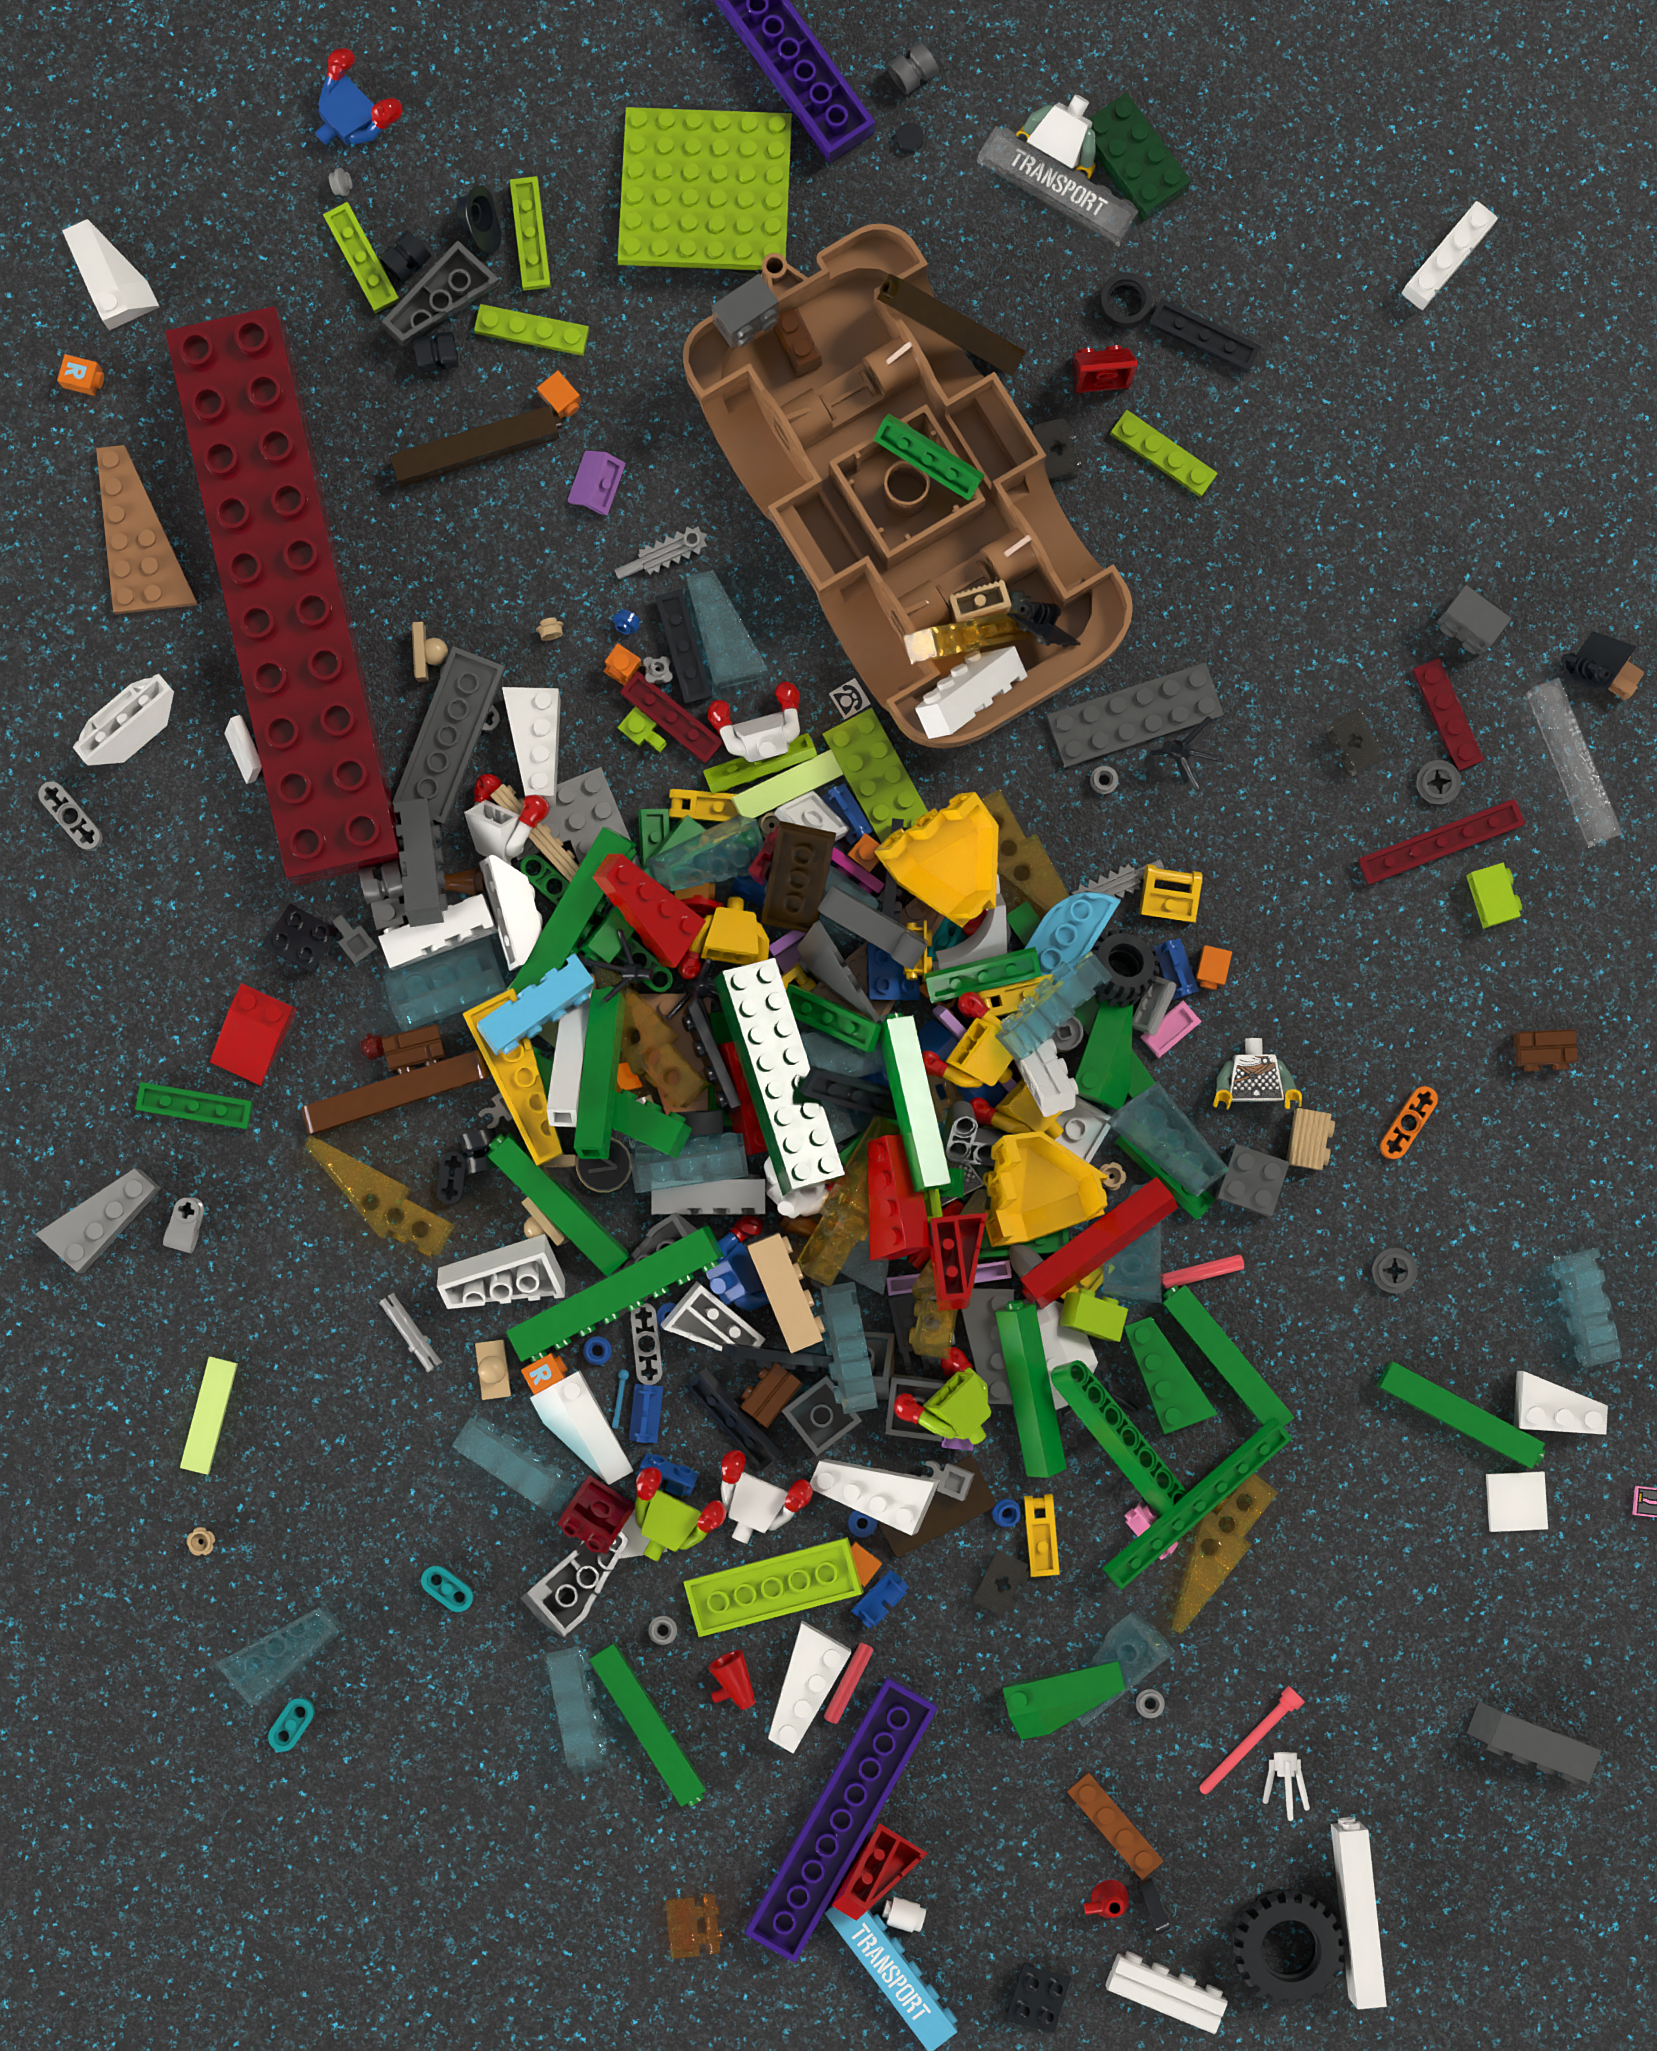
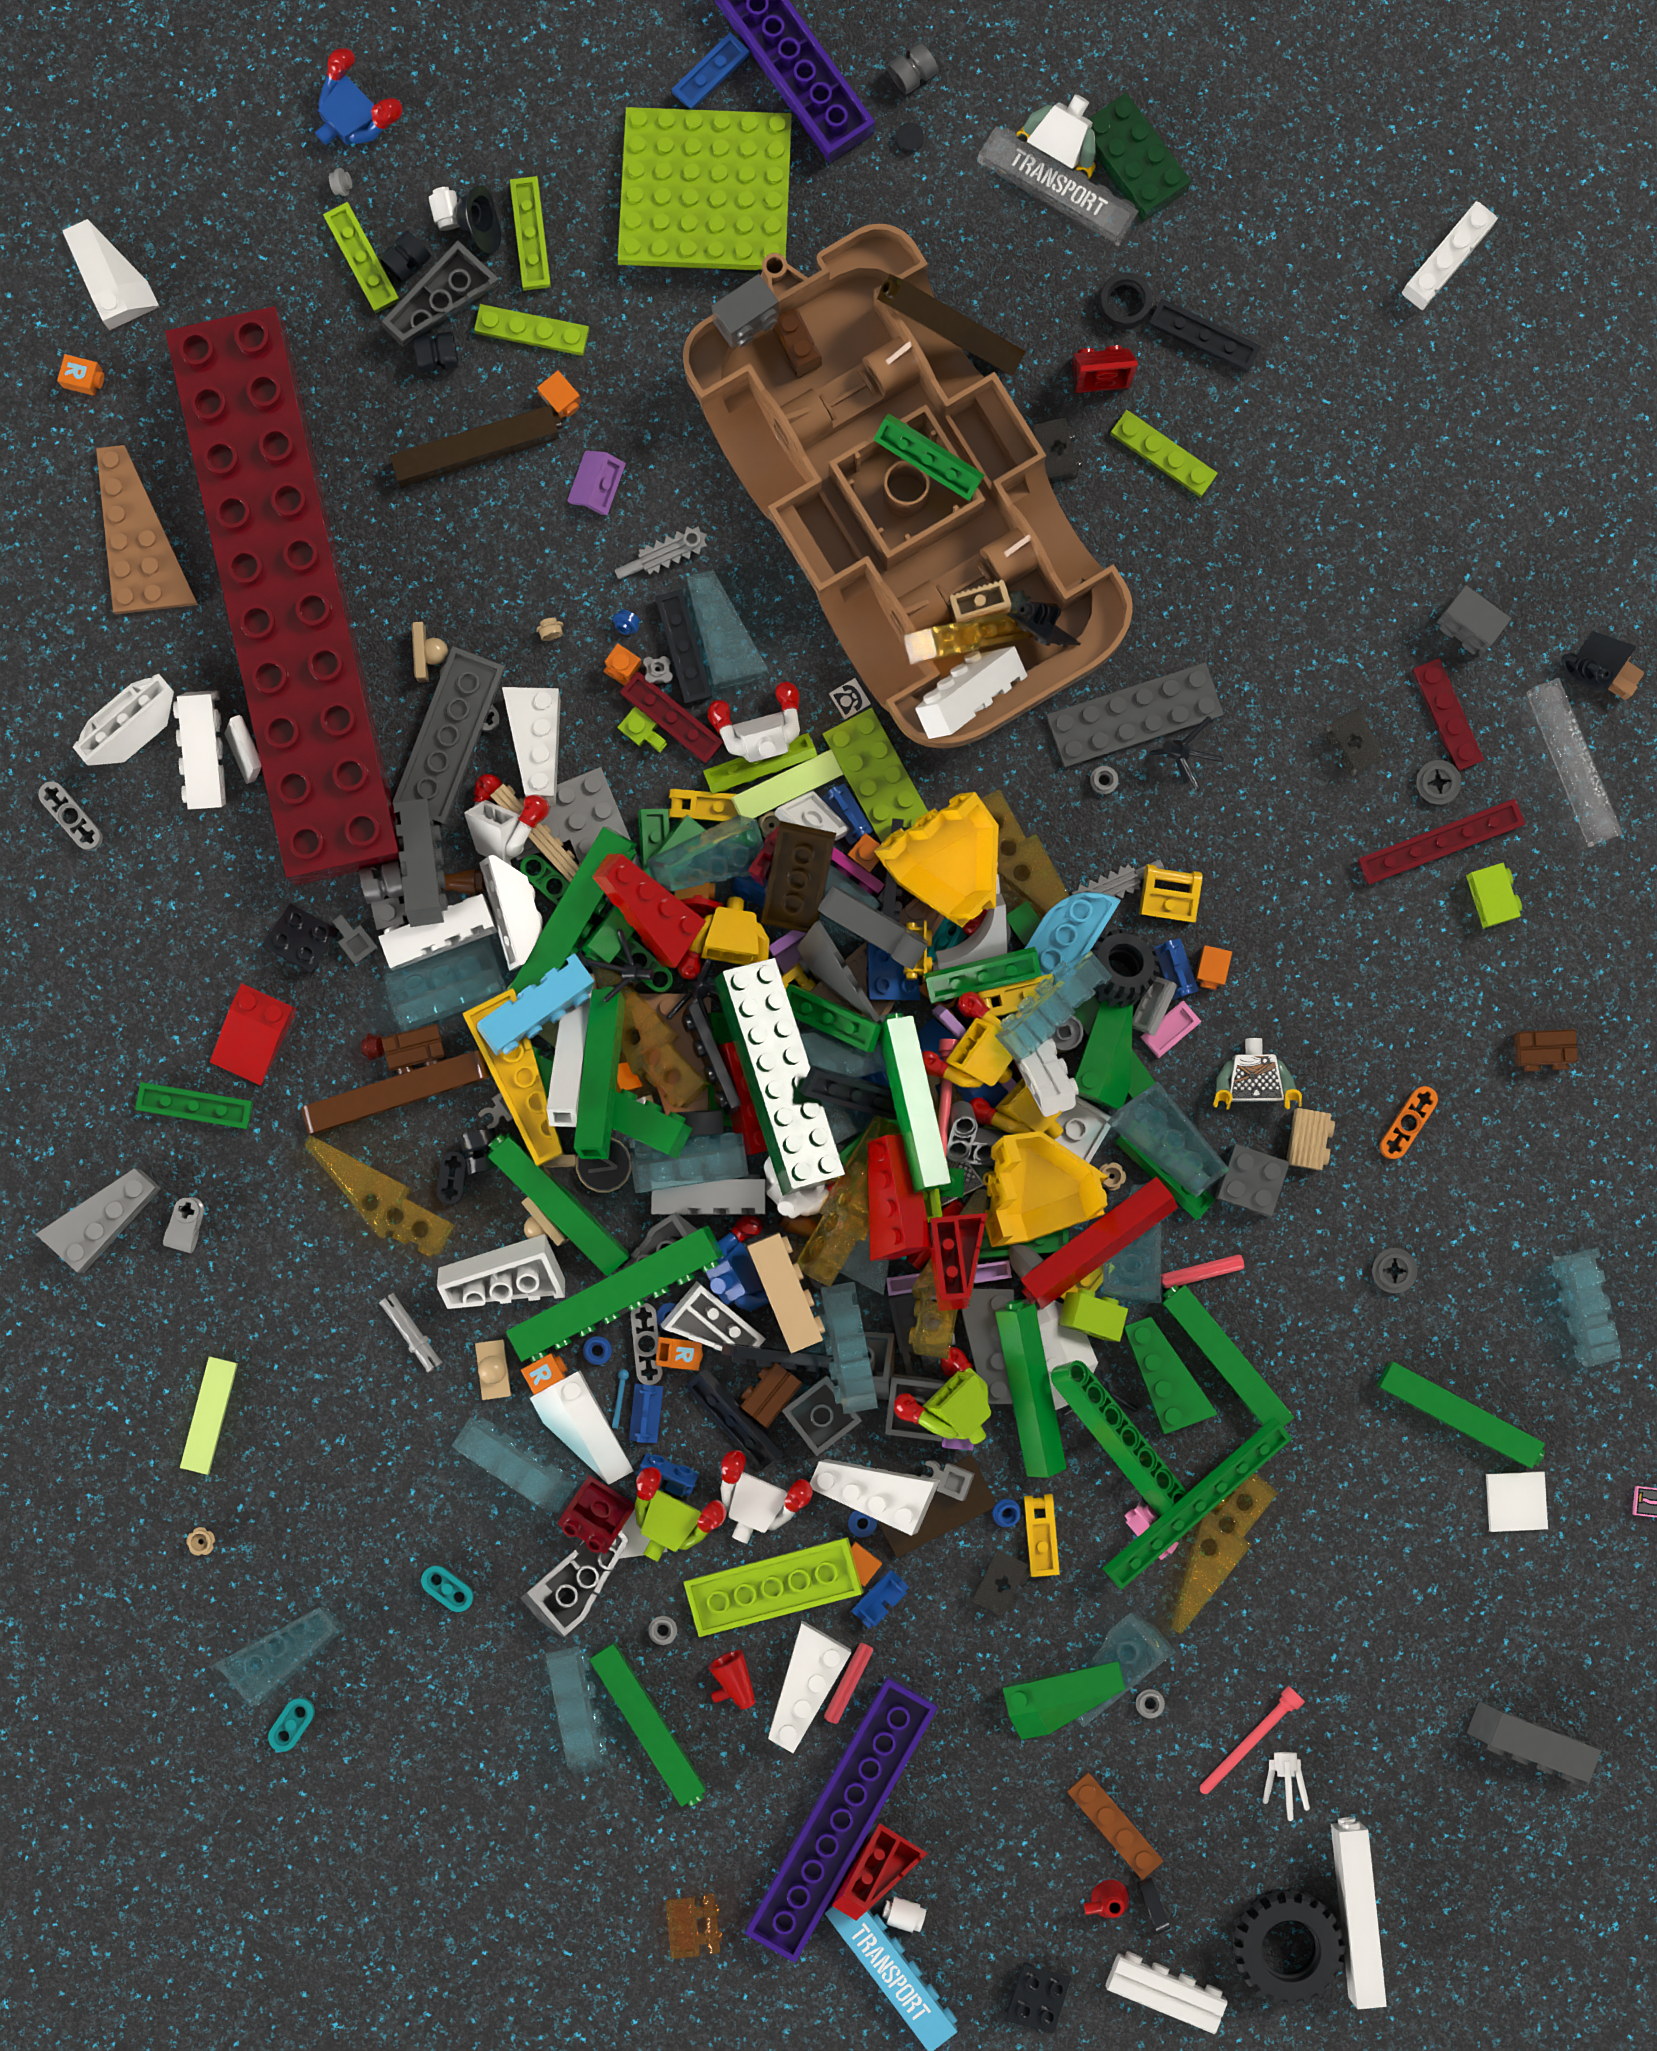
white wedge [1514,1371,1608,1434] -> none
none -> white wedge [173,690,226,809]
none -> white brick [429,187,459,231]
none -> orange brick [655,1337,703,1371]
none -> blue plate [672,32,750,110]
none -> coral piece [938,1039,960,1158]

